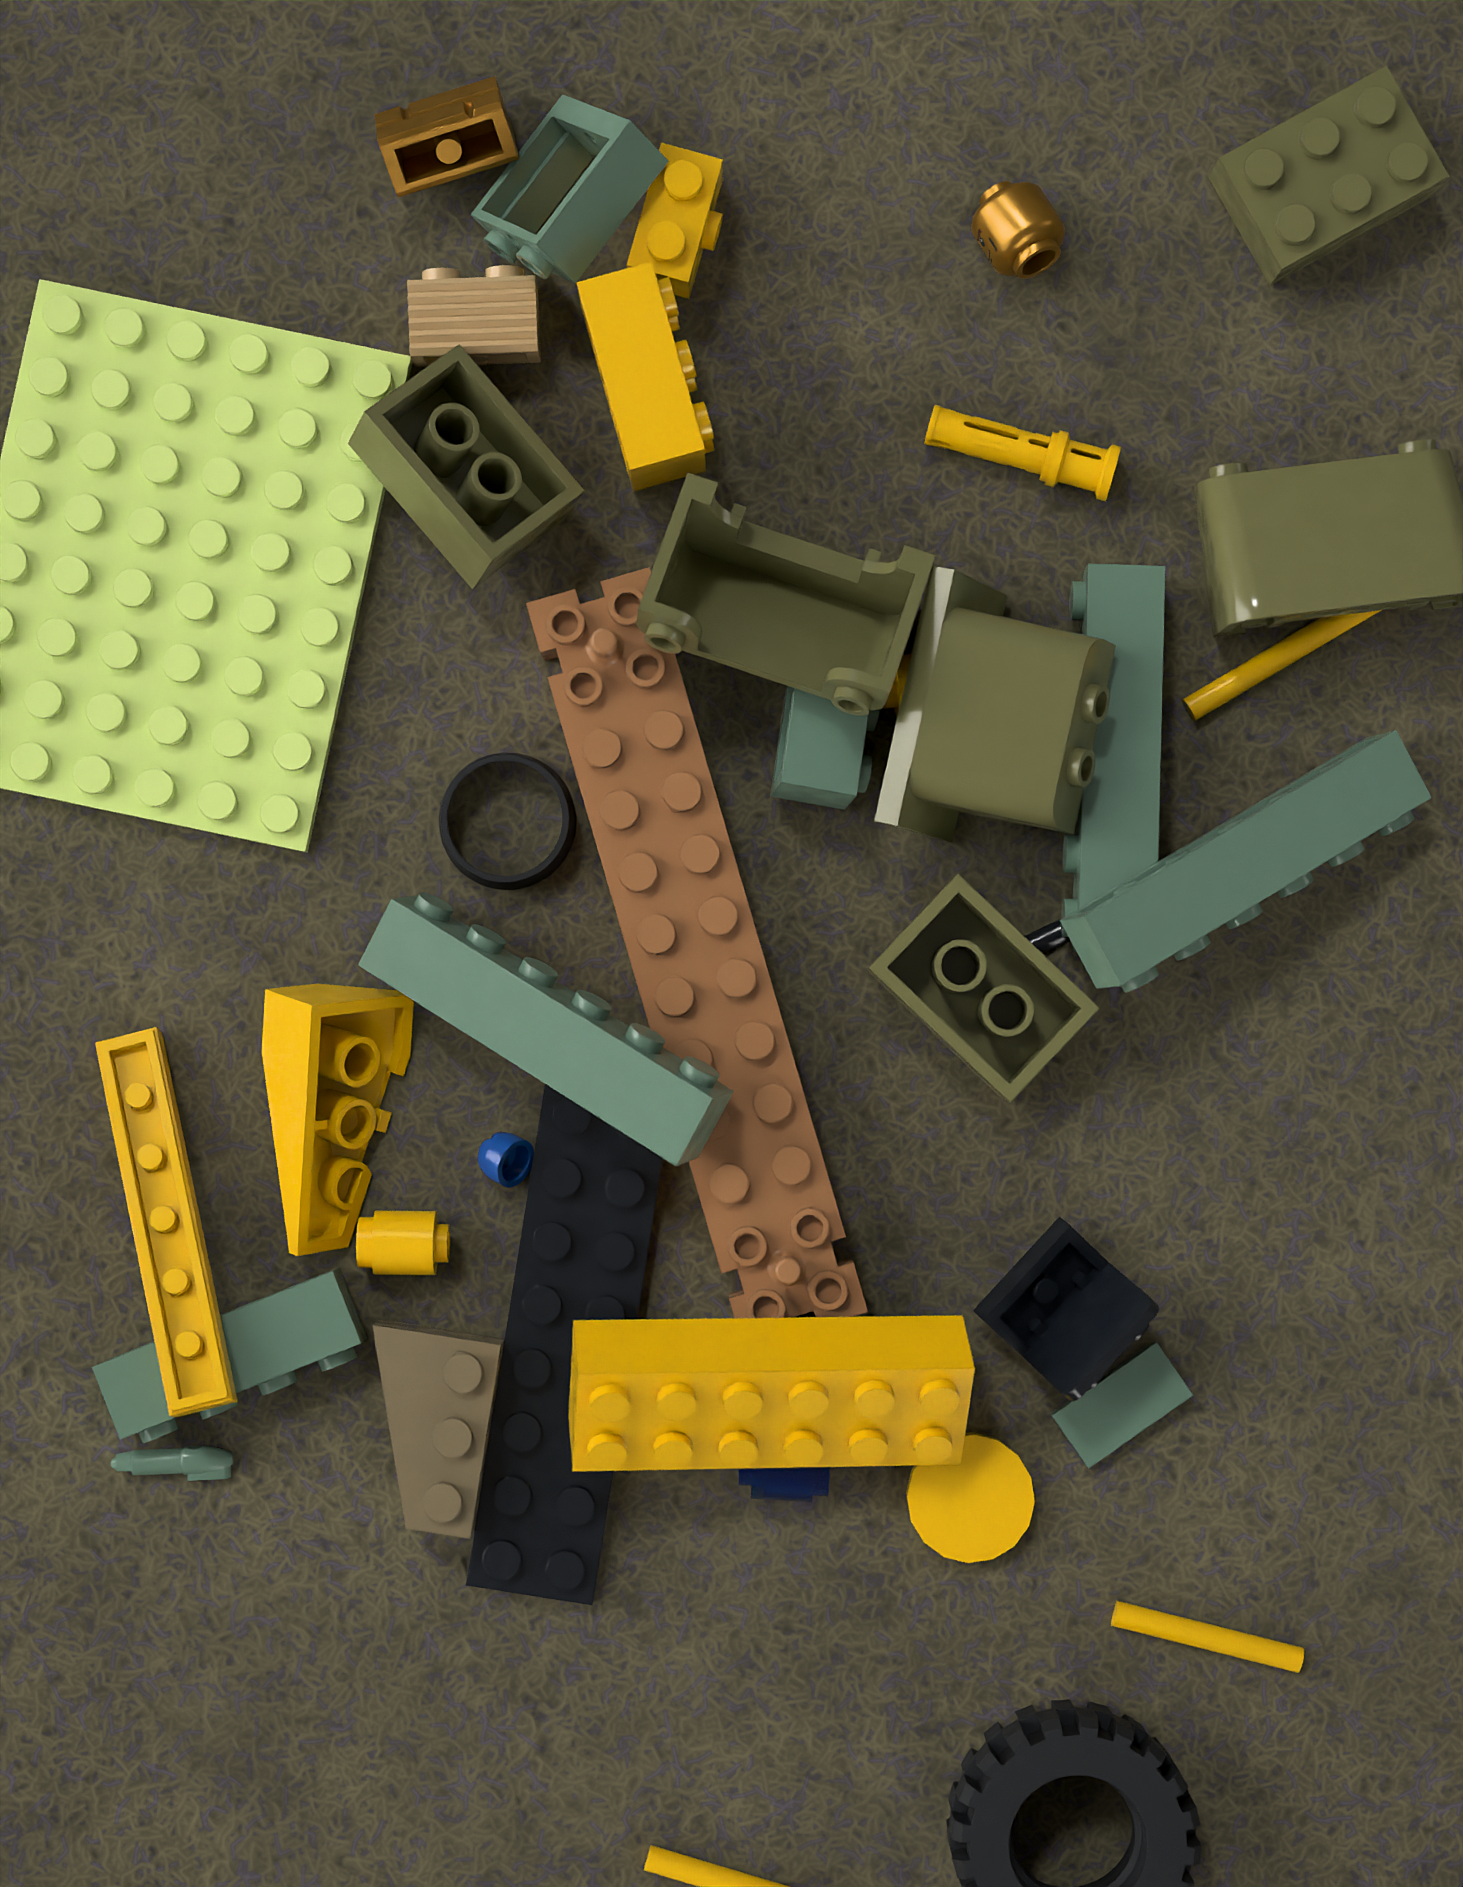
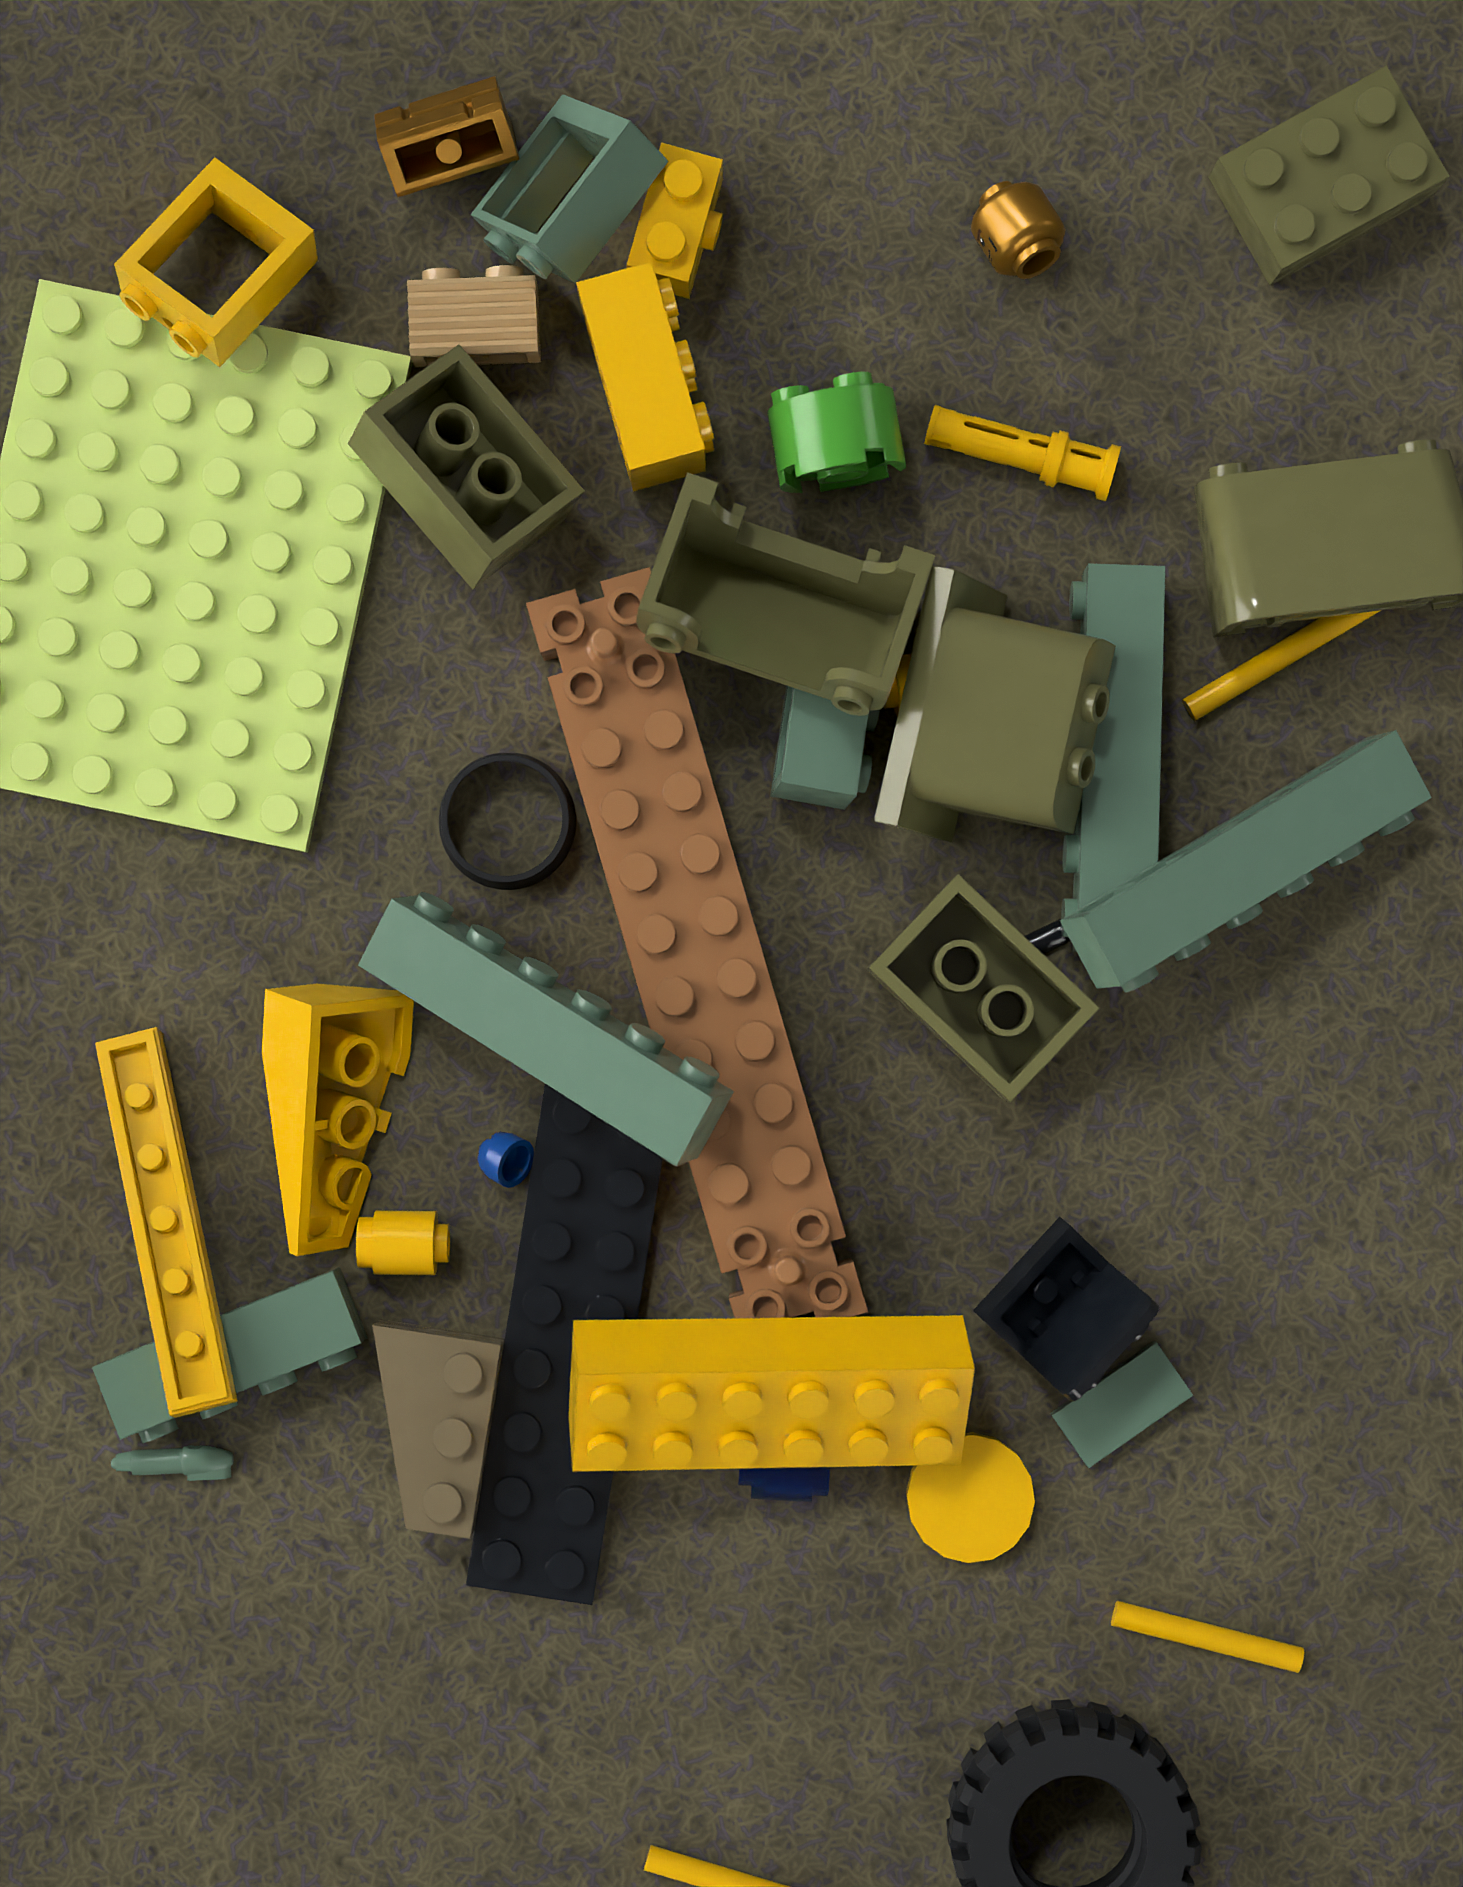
none -> yellow window [114,157,318,367]
none -> bright green brick [767,372,906,493]

